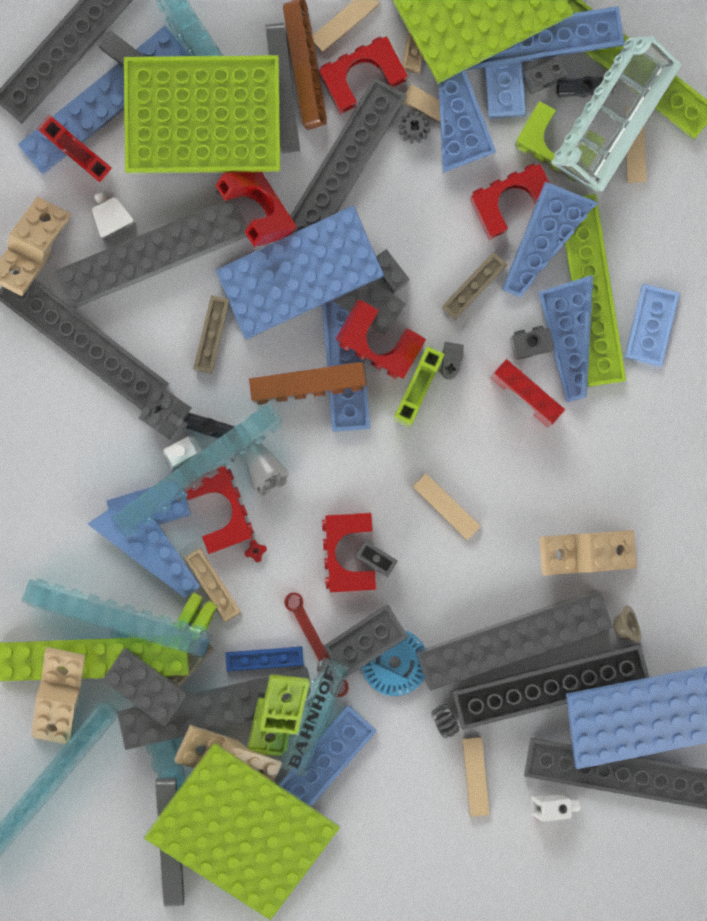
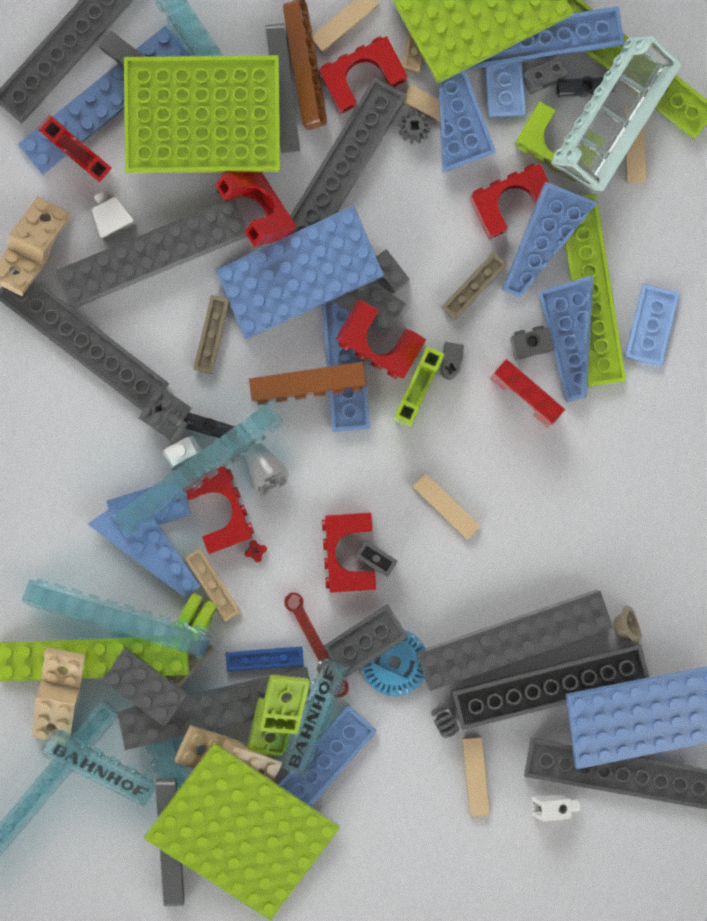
tan bracket [539,530,637,576] -> none
none -> clear light blue brick [41,729,156,806]

